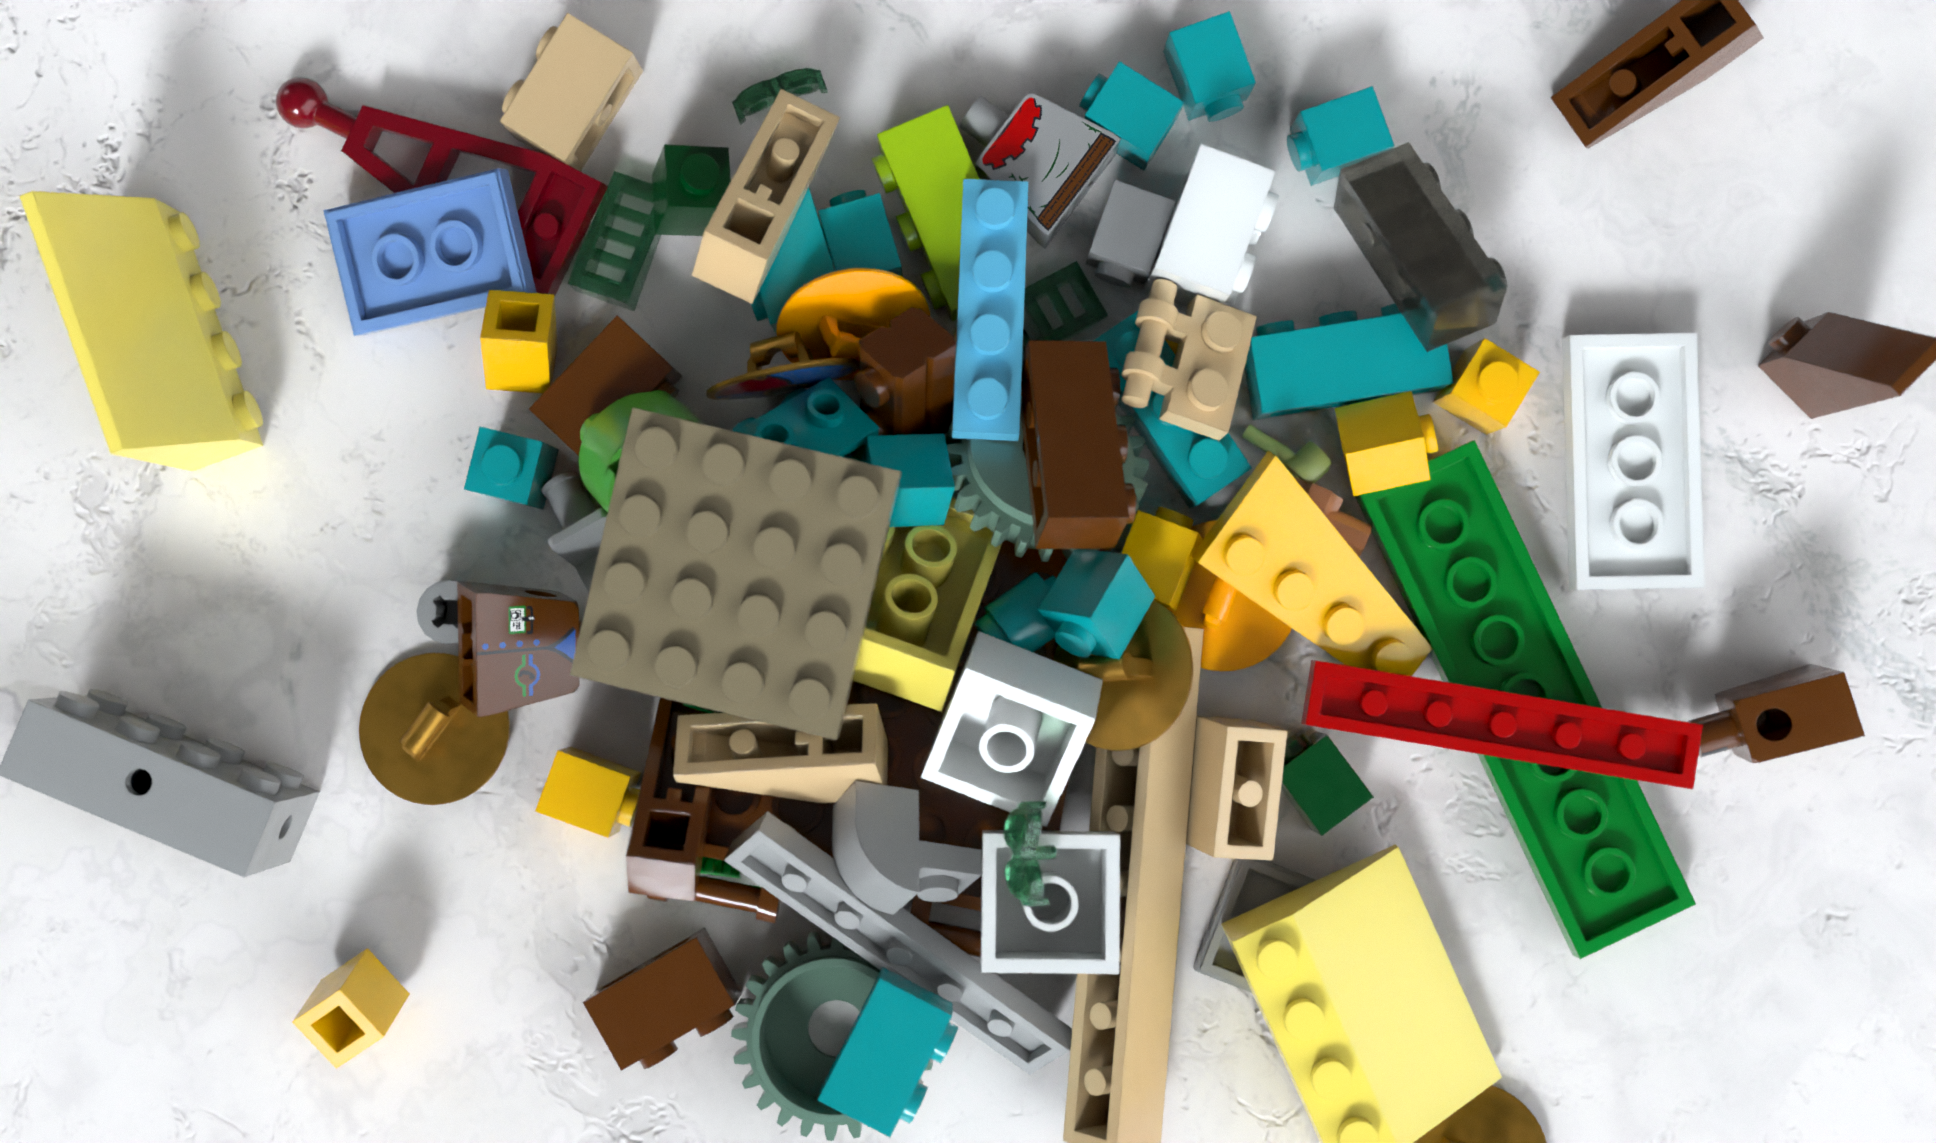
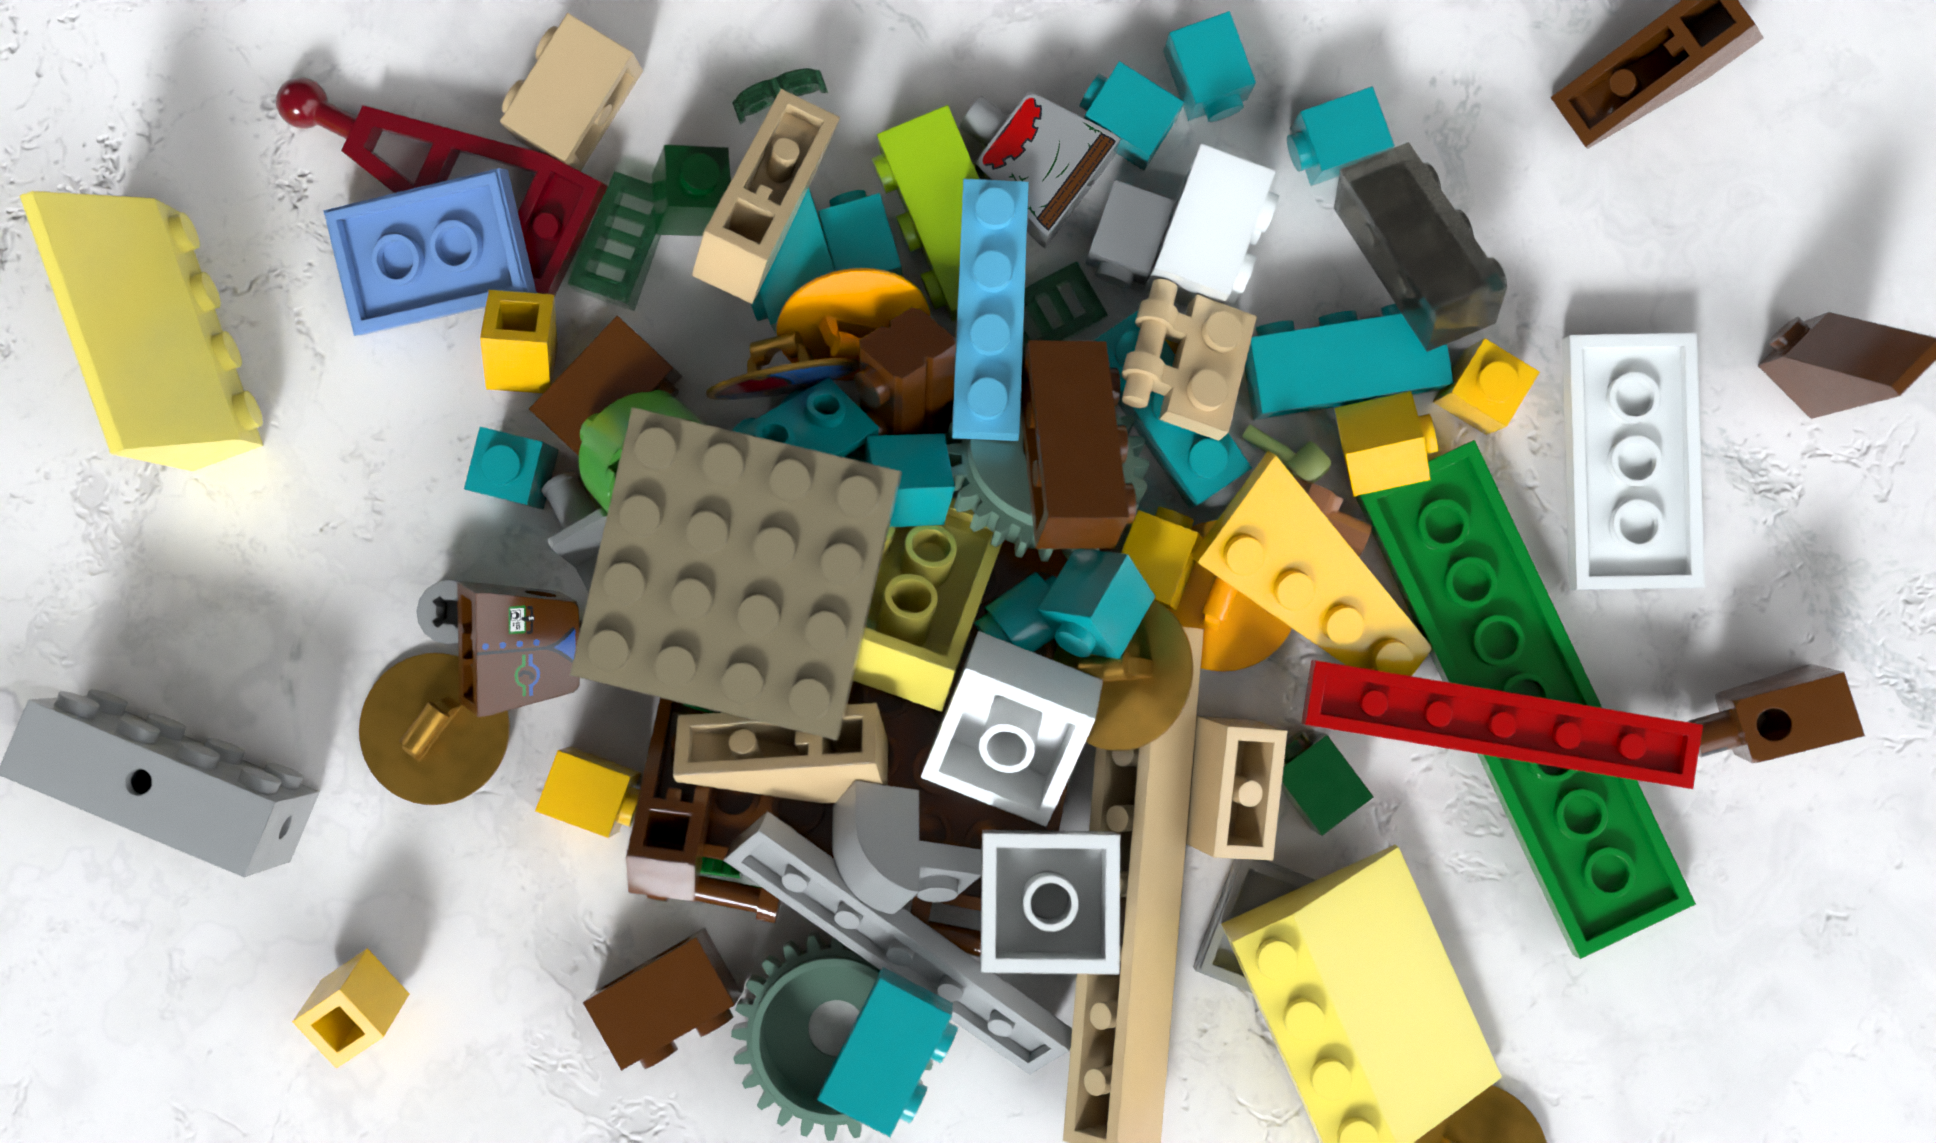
clear green piece [1004,801,1057,906] -> none

